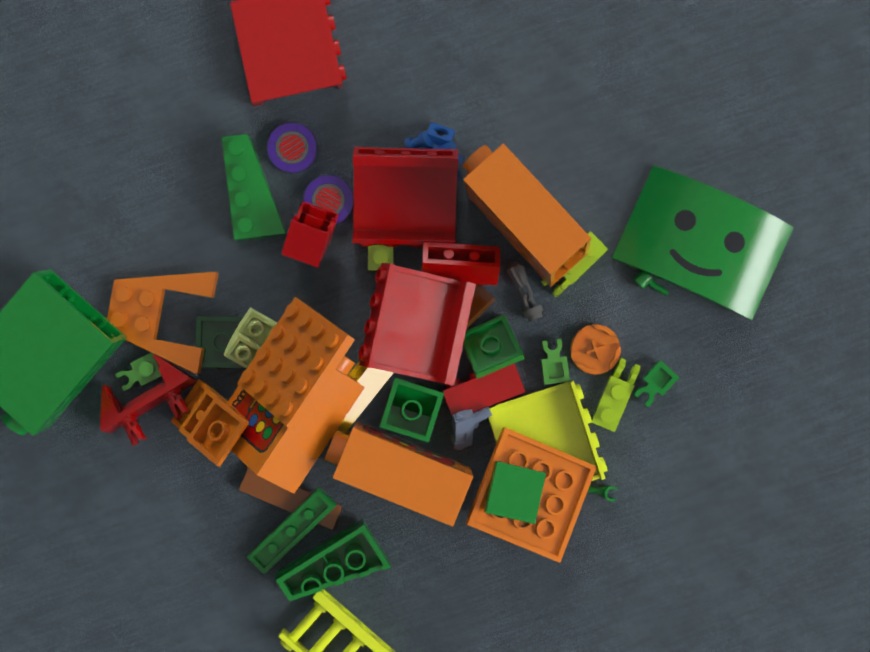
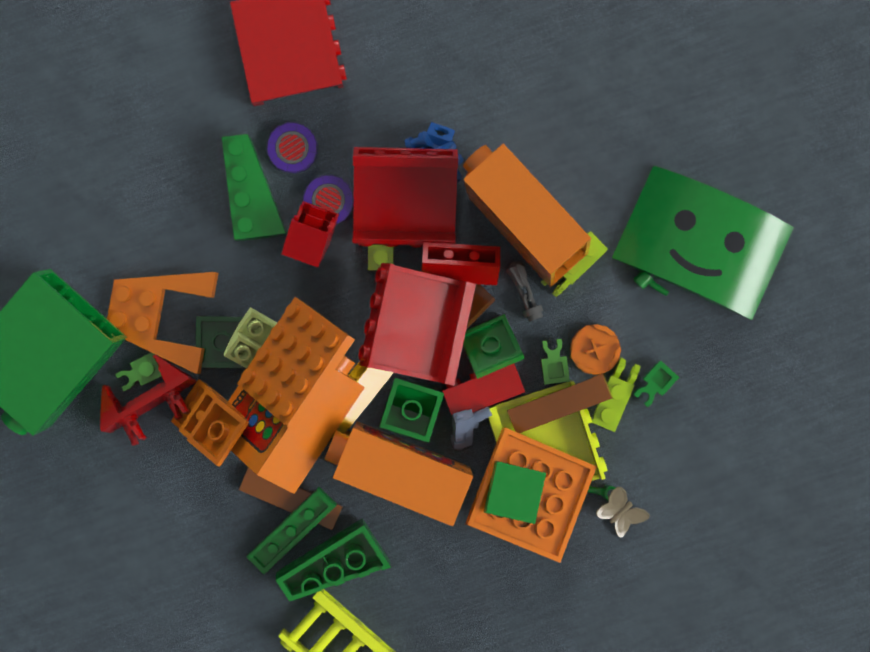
none -> dark orange tile [507,374,613,433]
none -> dark tan piece [596,486,650,538]

